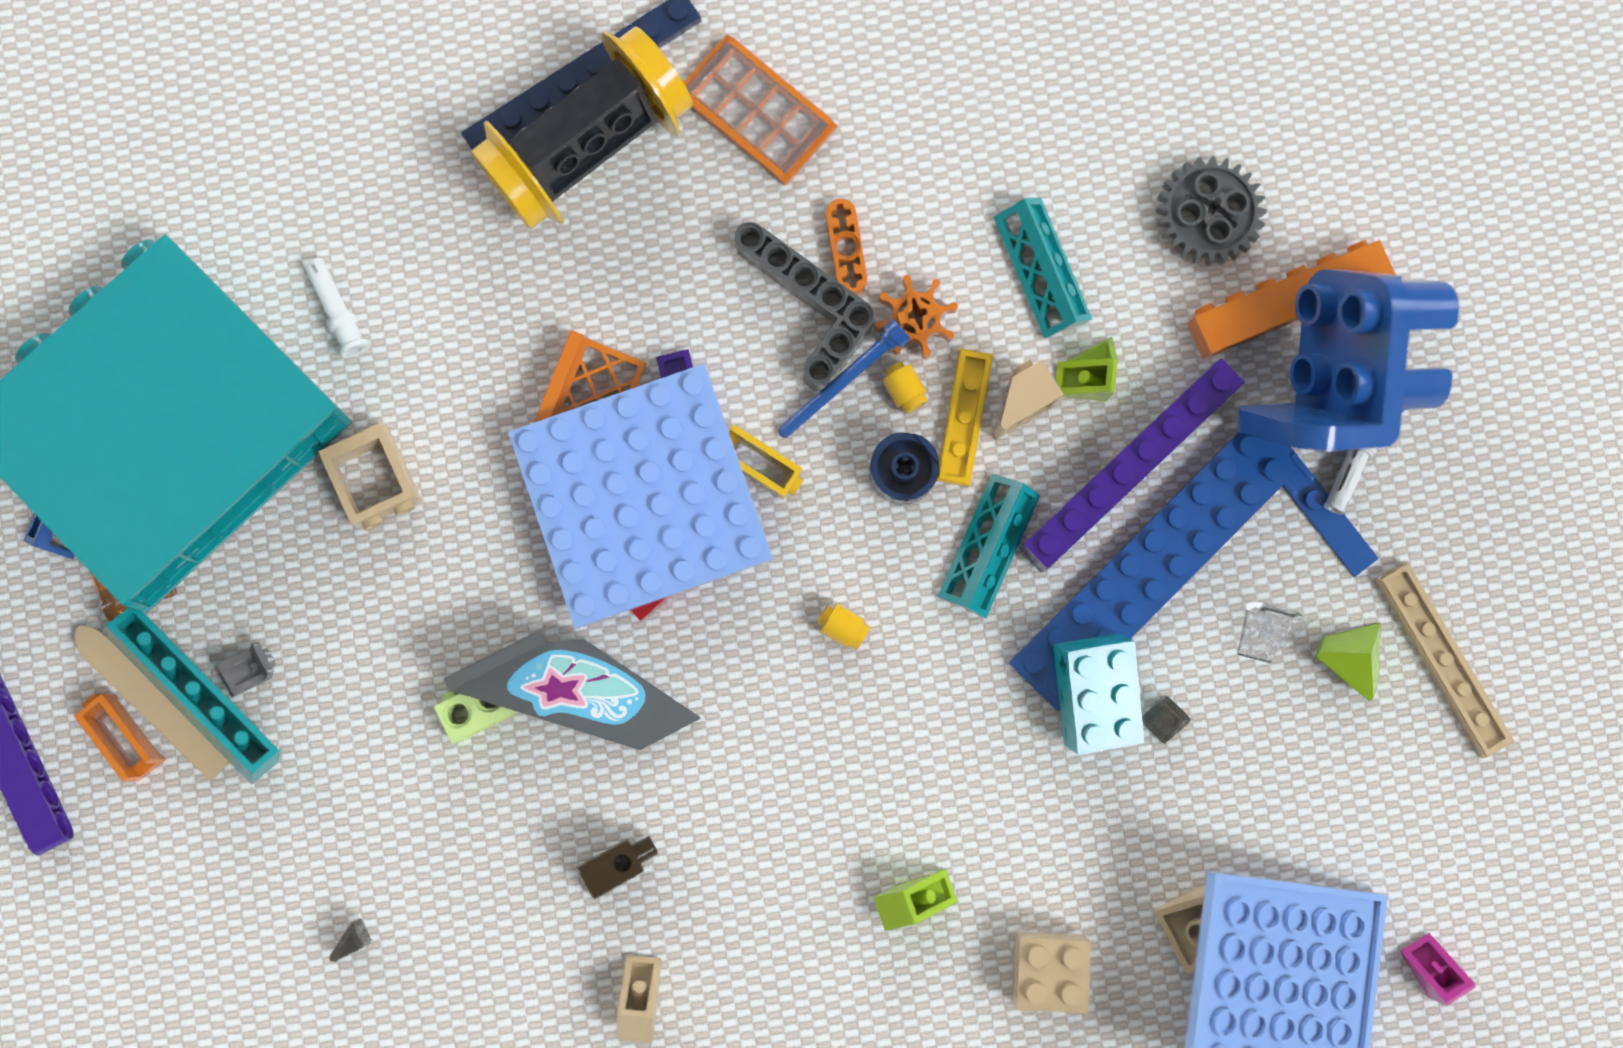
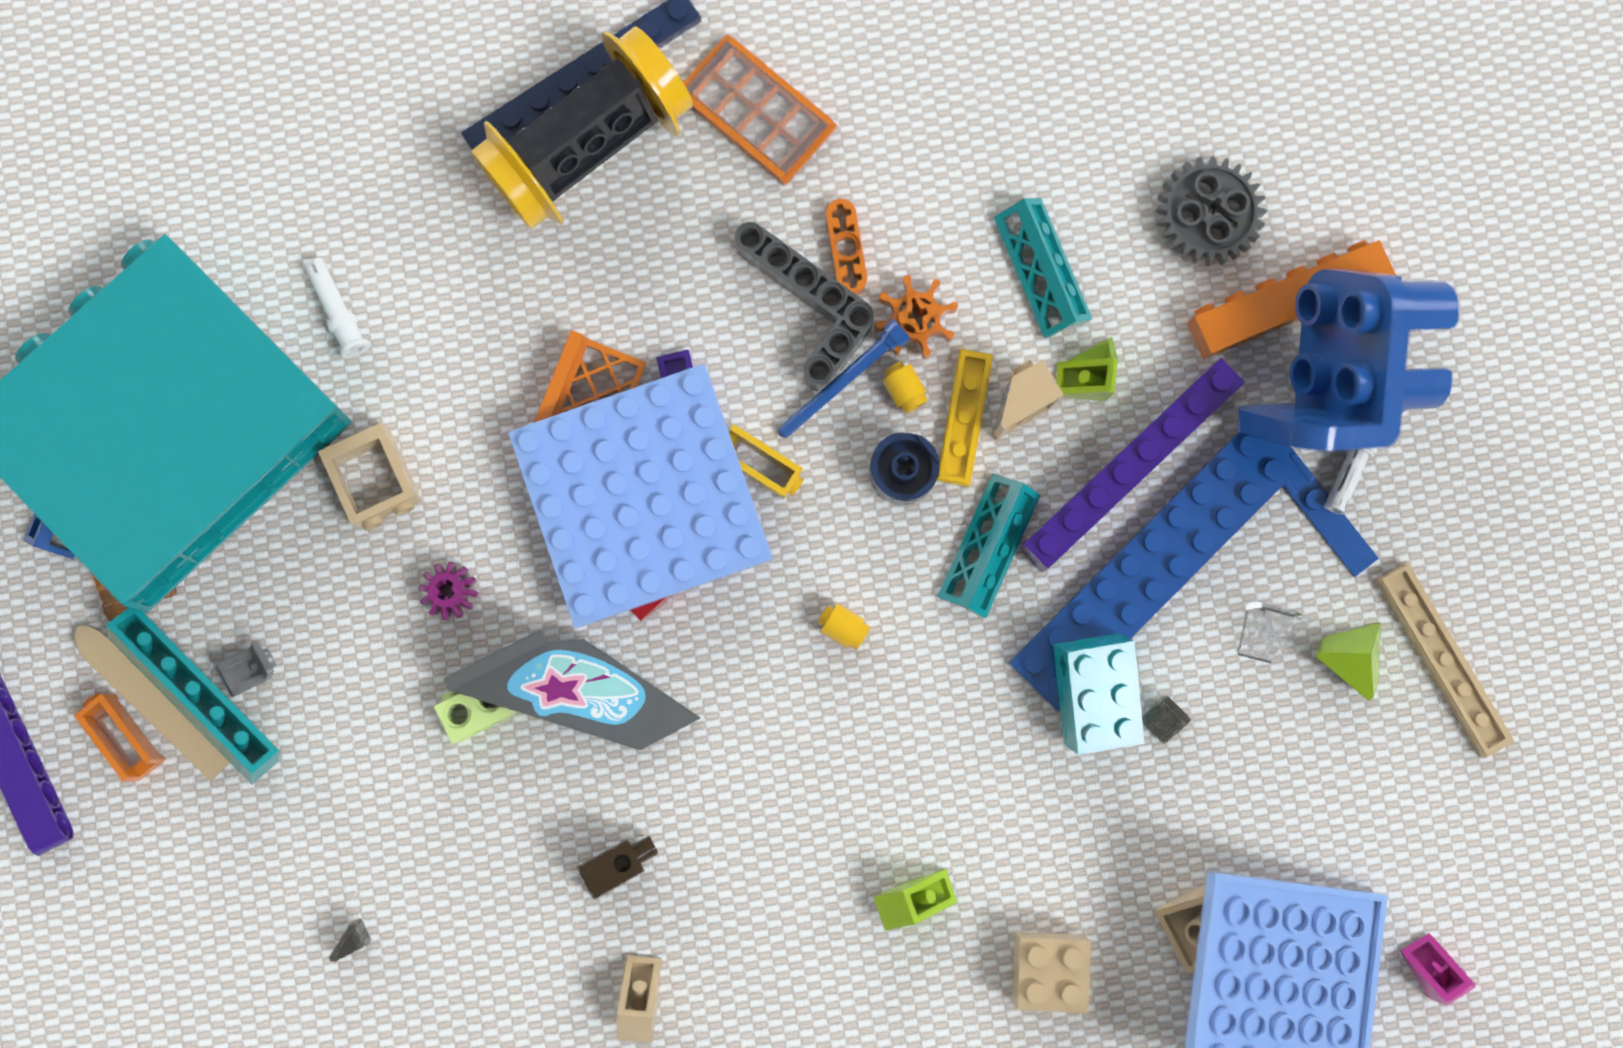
none -> magenta gear [418,562,479,620]

